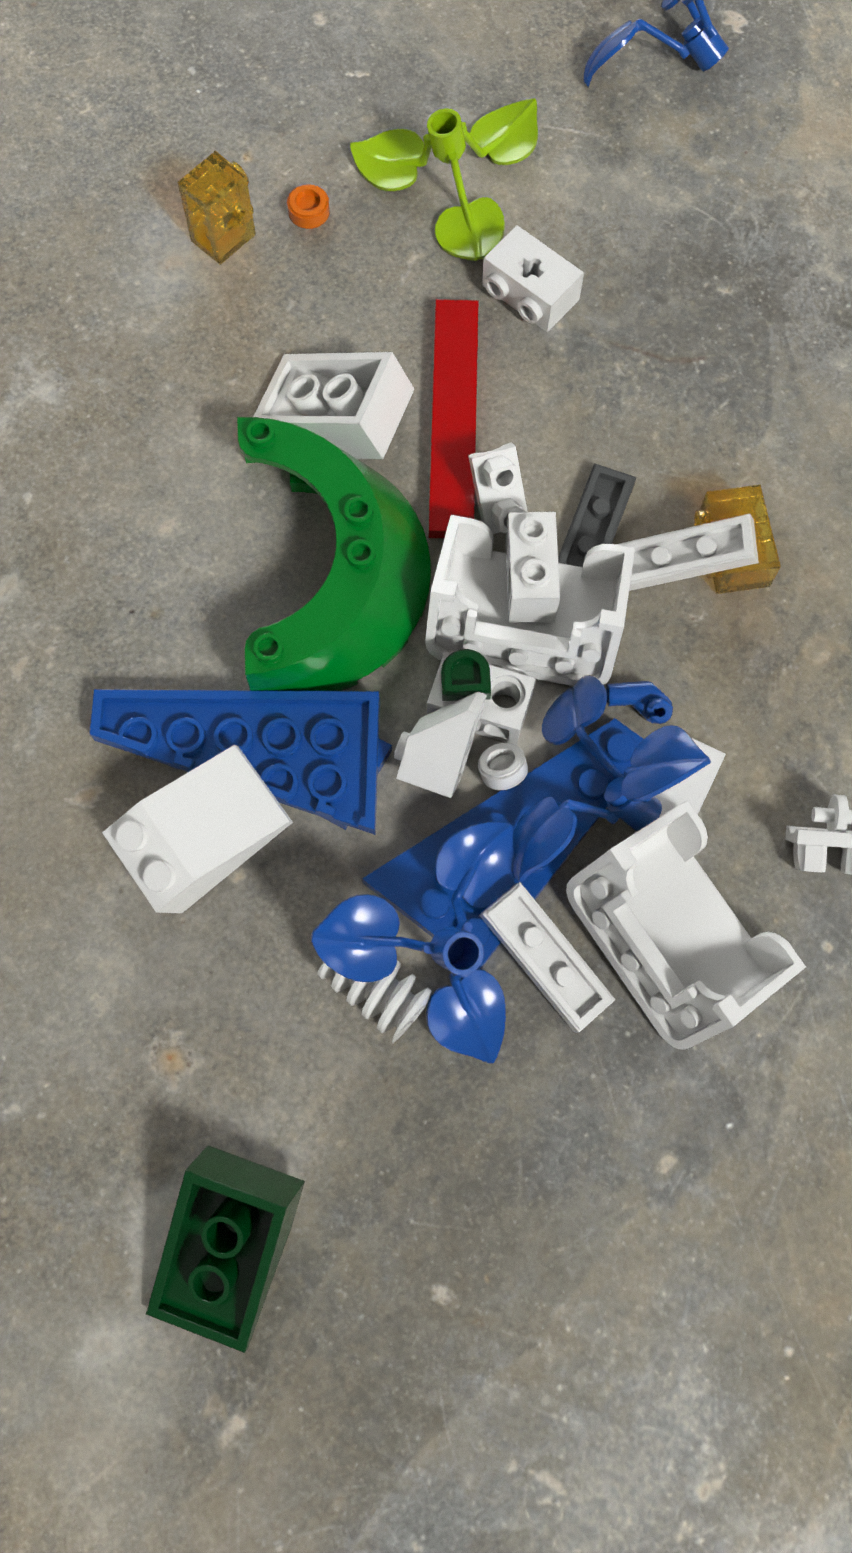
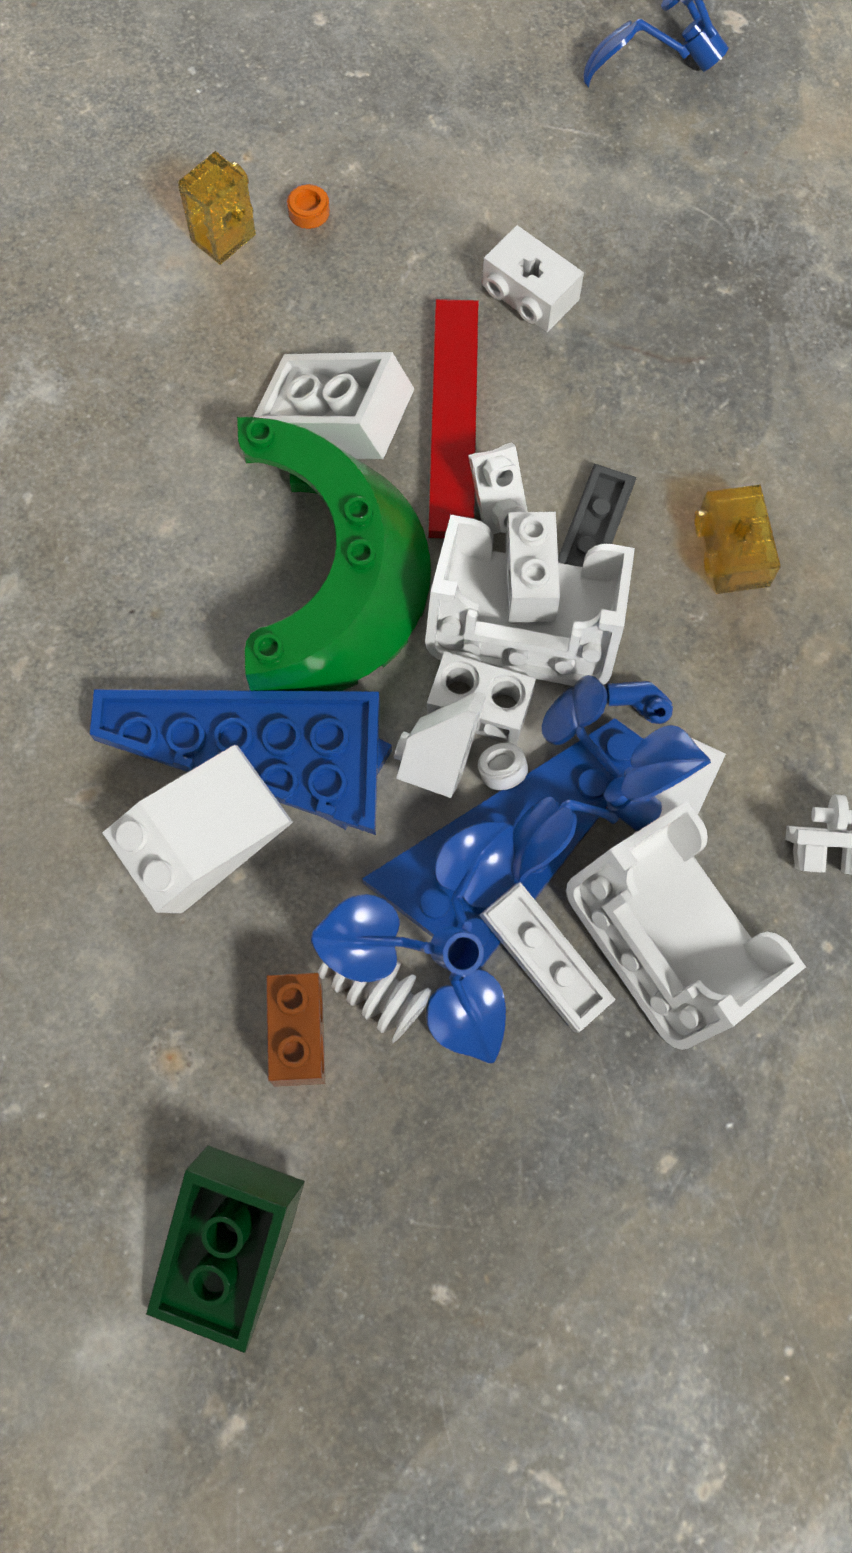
lime plant [350,98,538,261] -> none
dark green tile [441,649,491,701] -> none
white tile [615,513,759,591] -> none
none -> dark orange brick [267,973,326,1087]

